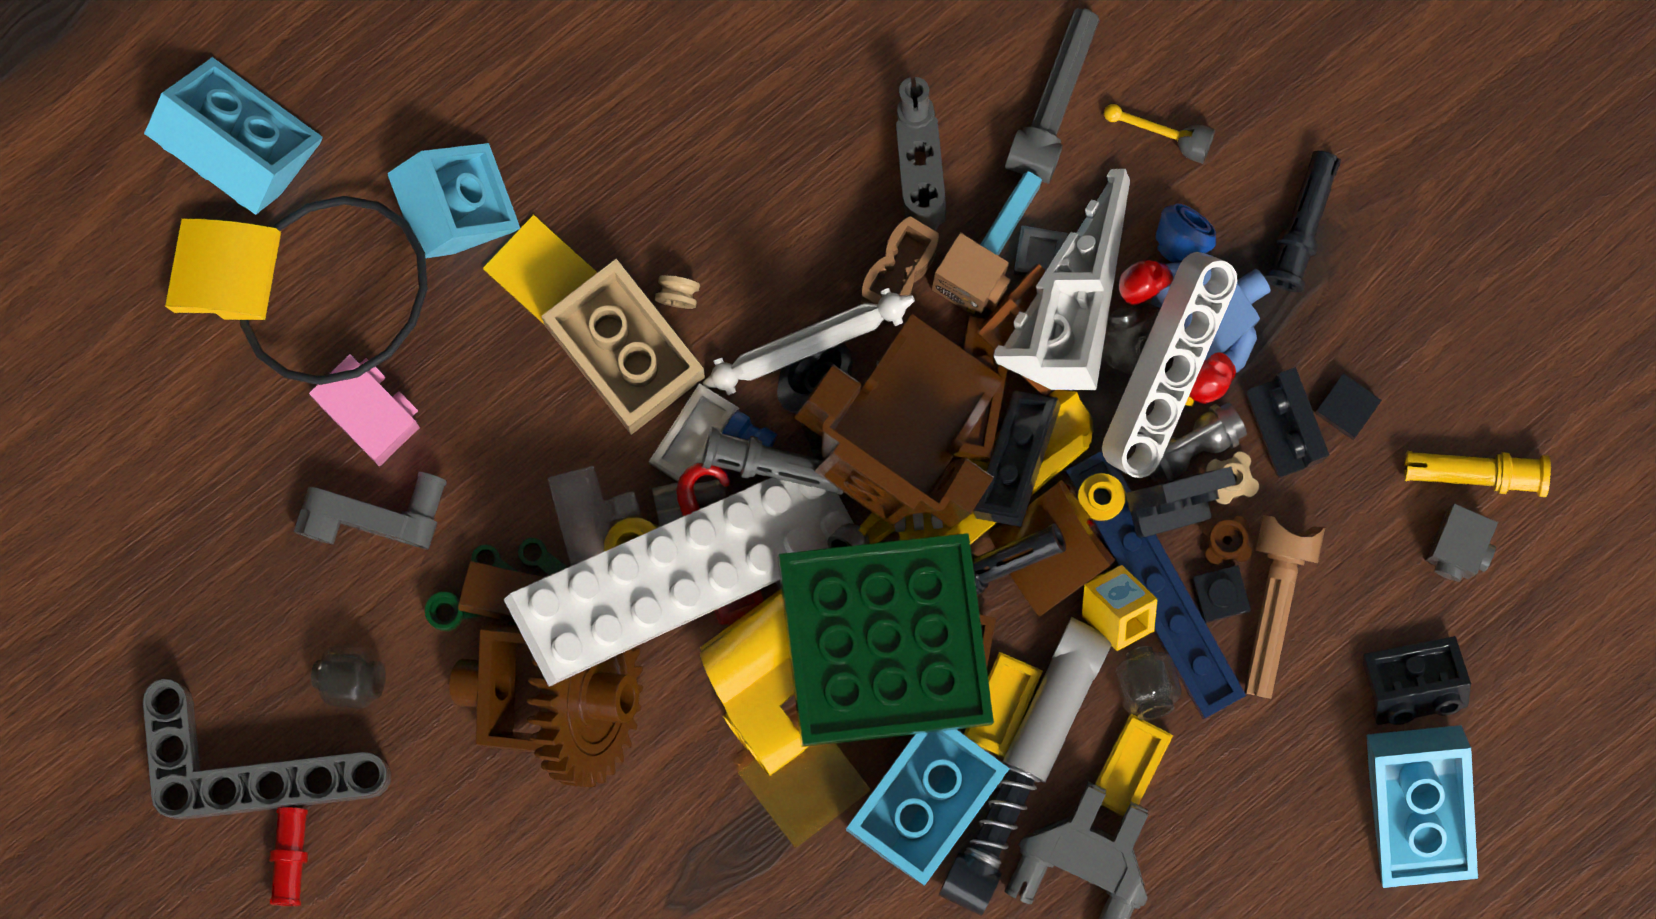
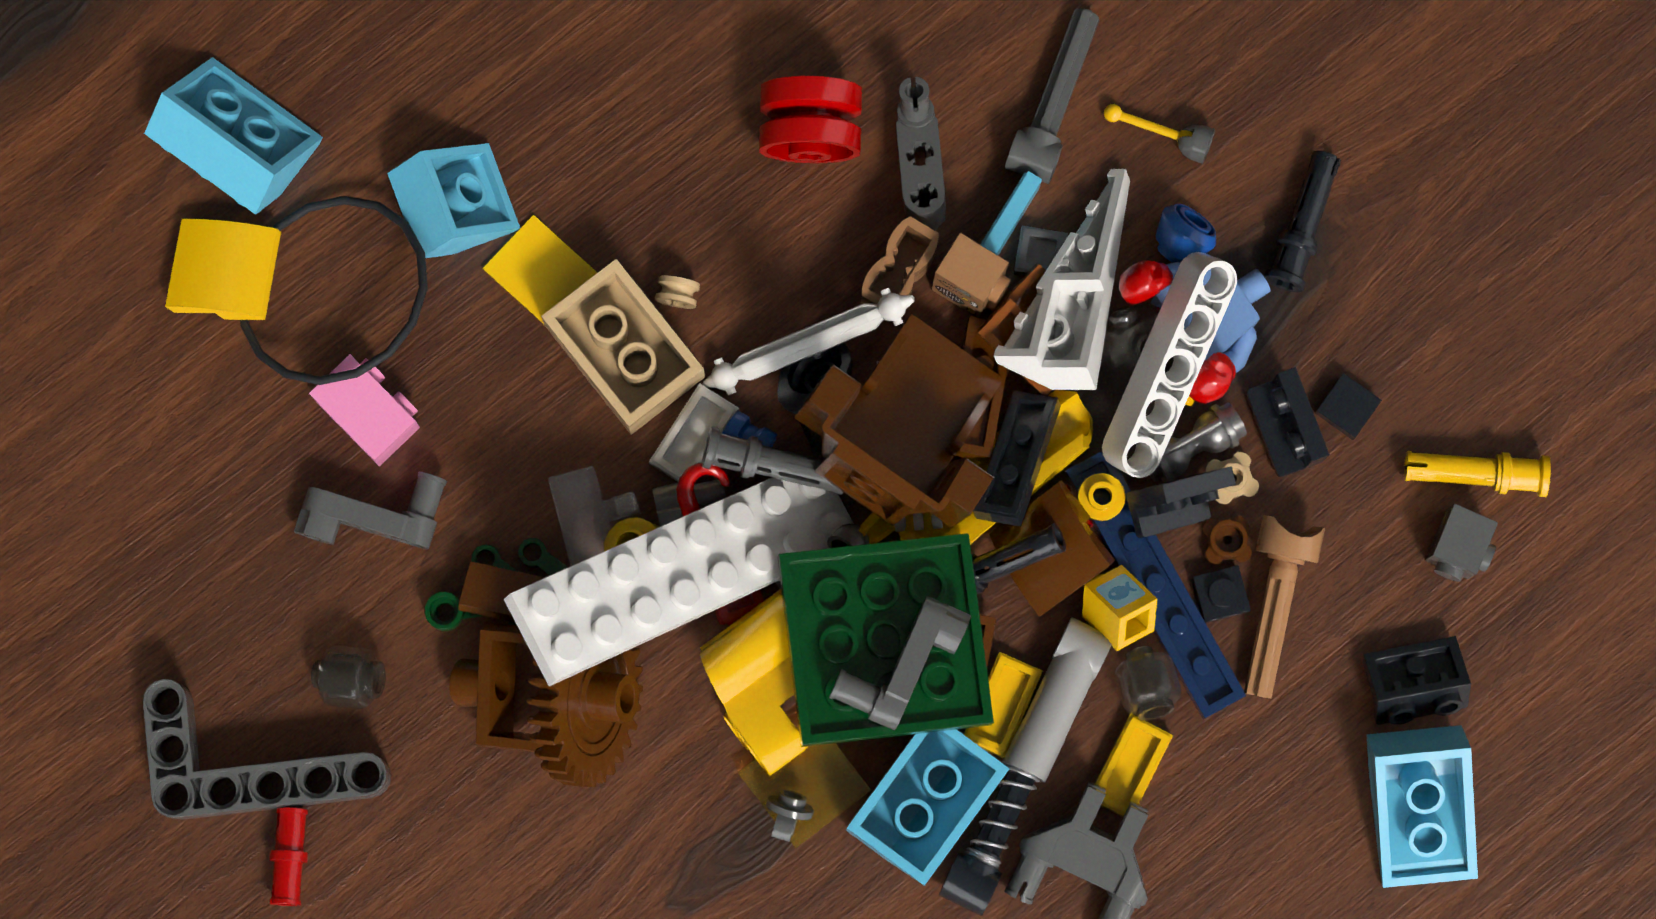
none -> red wheel [759,76,862,164]
none -> dark grey plate [766,790,814,842]
none -> dark grey beam [829,595,971,731]

